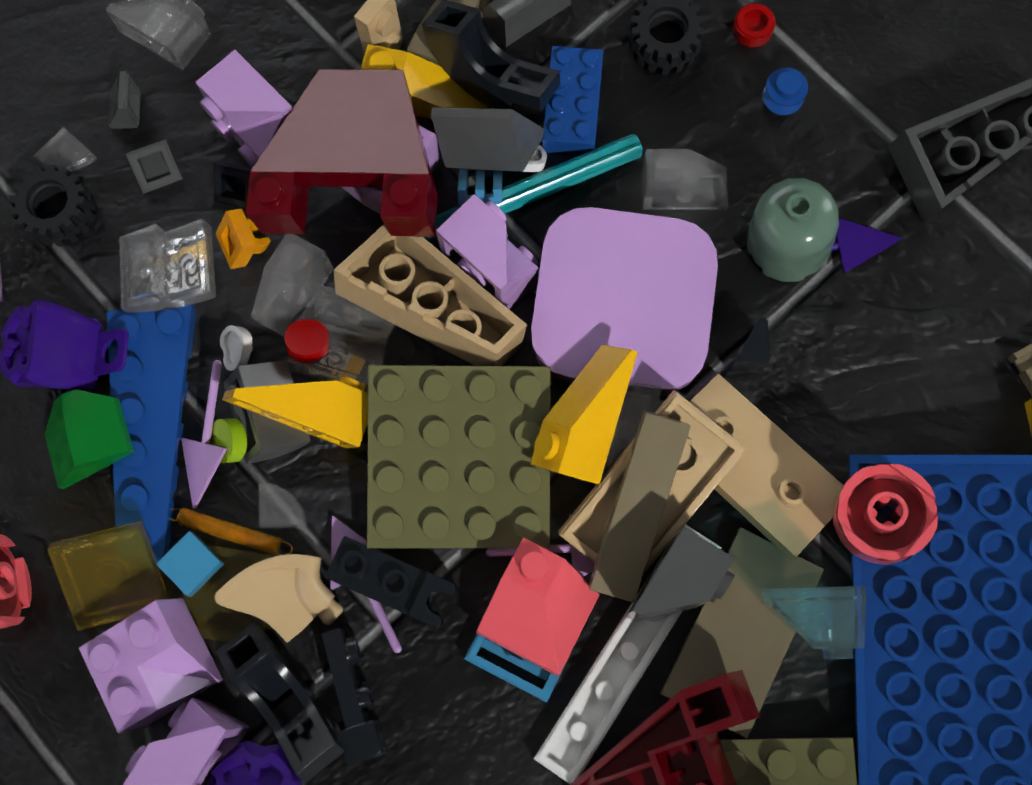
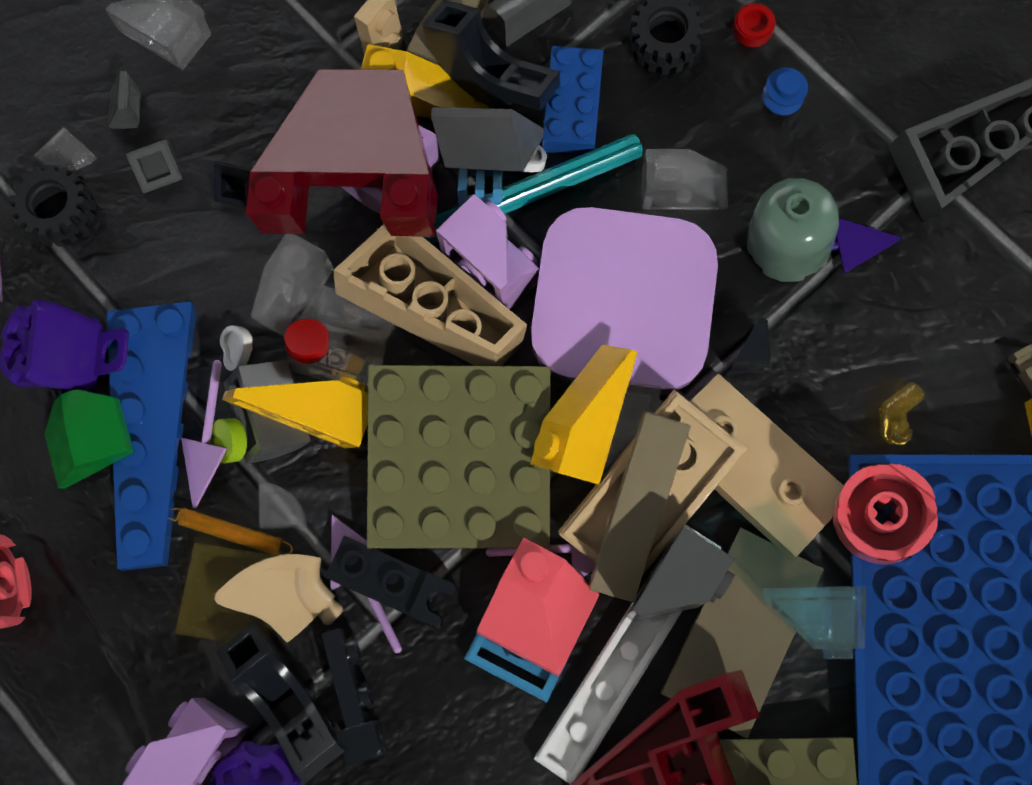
clear yellow tile [47,521,169,631] -> none
lavender slope [79,598,223,734] -> none
clear slope [119,219,216,313] -> none
dark azure tile [156,531,224,597] -> none
lavender slope [195,50,292,168] -> none
light orange tile [215,208,271,269] -> none
none -> clear yellow arm [879,382,925,445]

